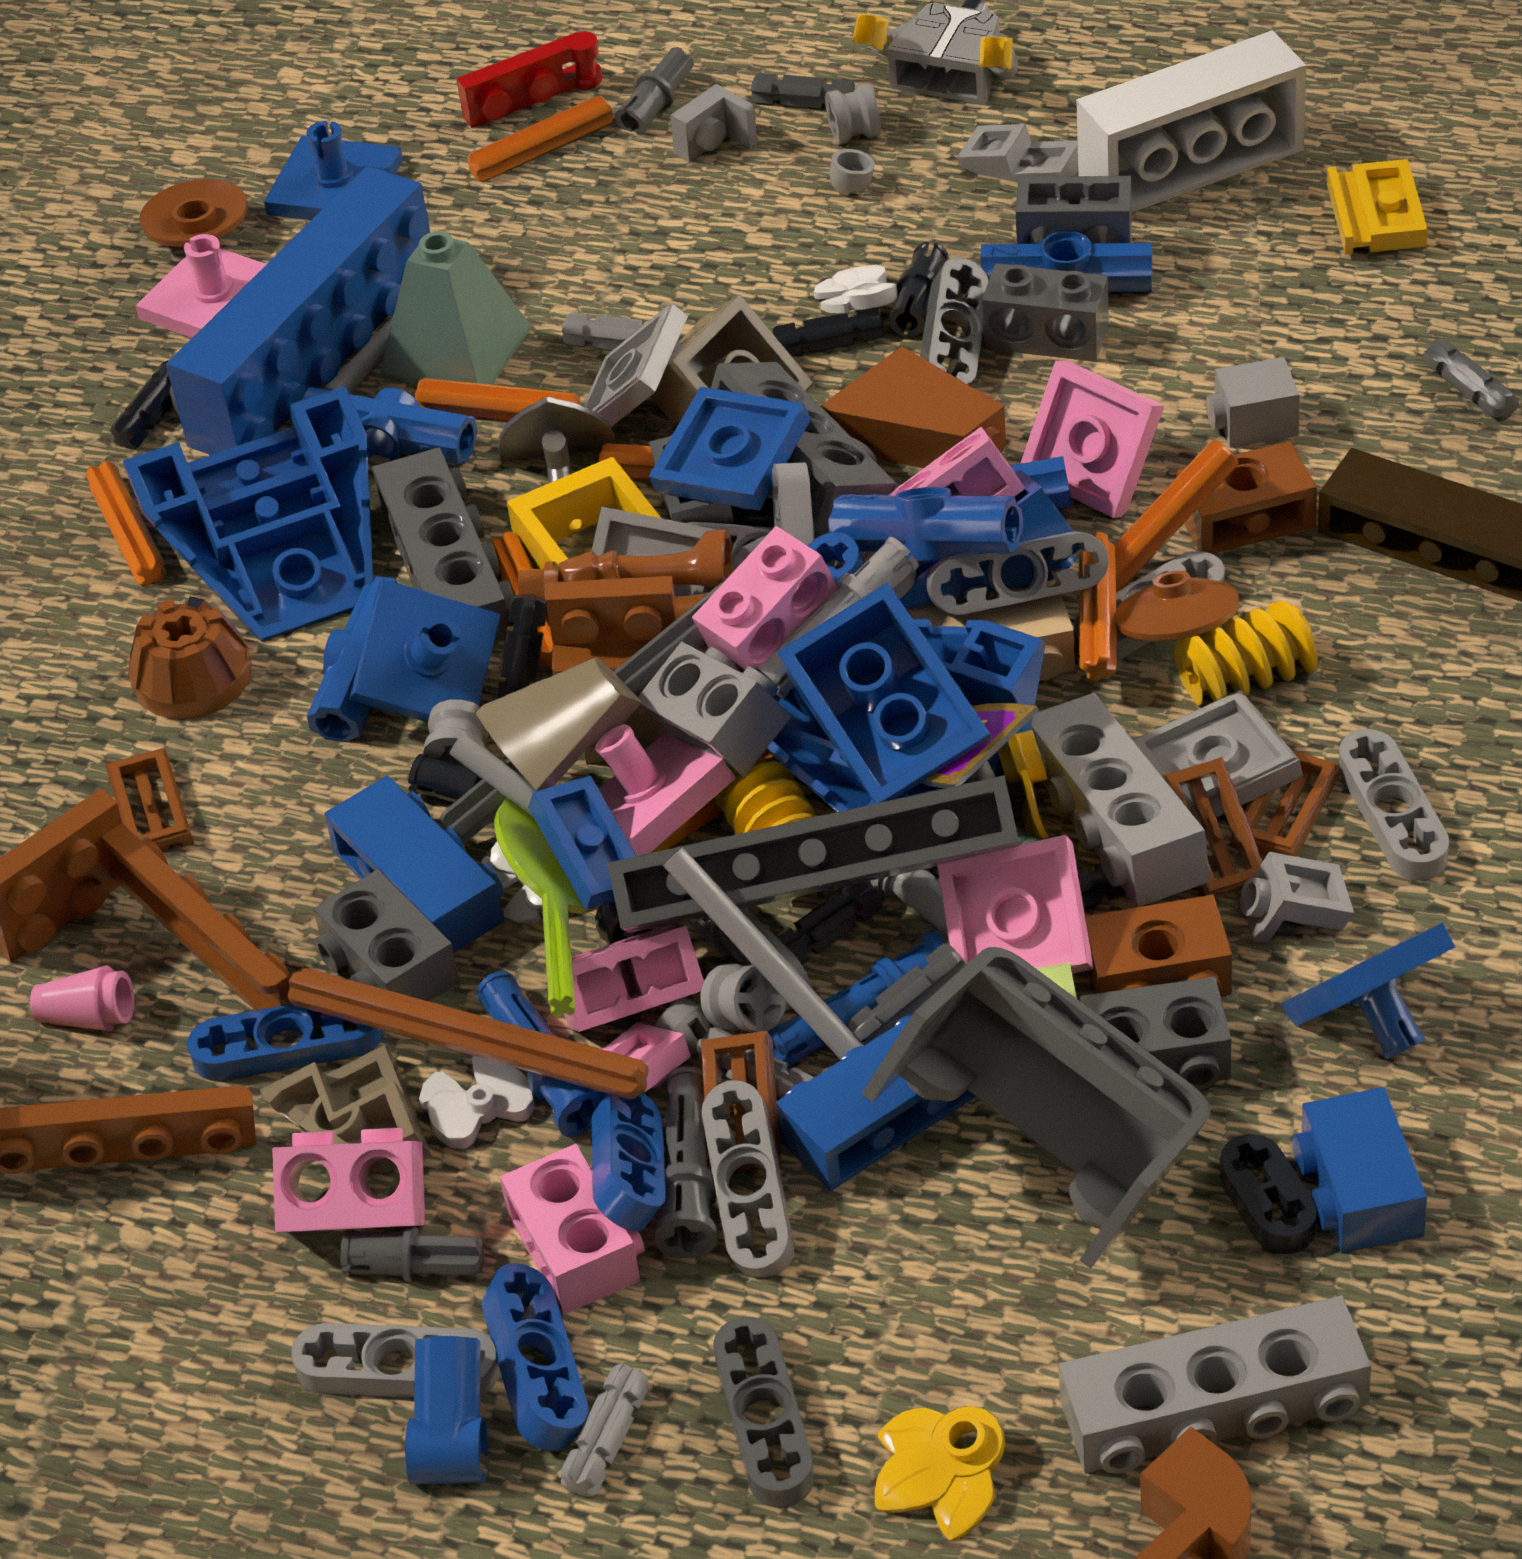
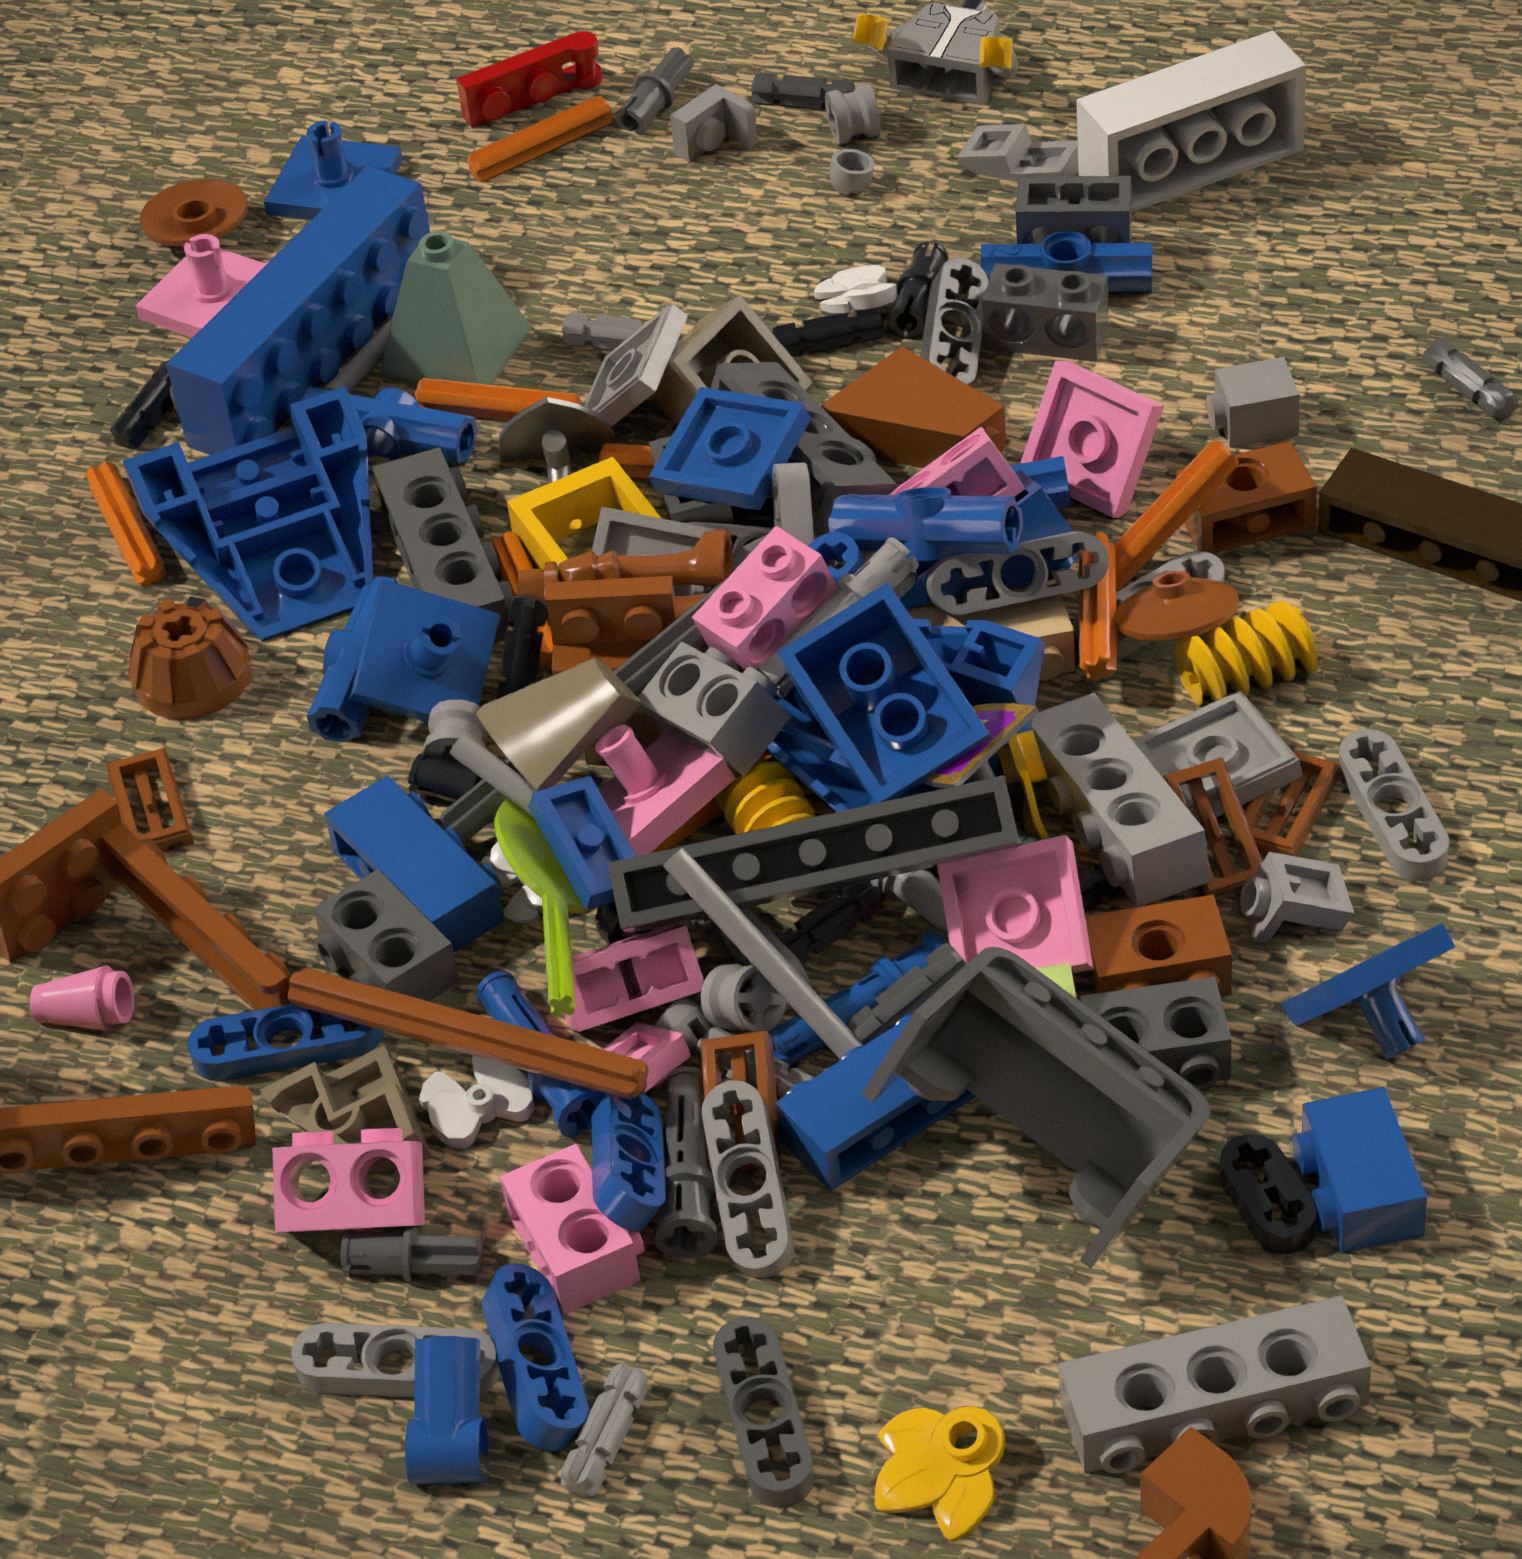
yellow plate [1327,159,1428,255] -> none

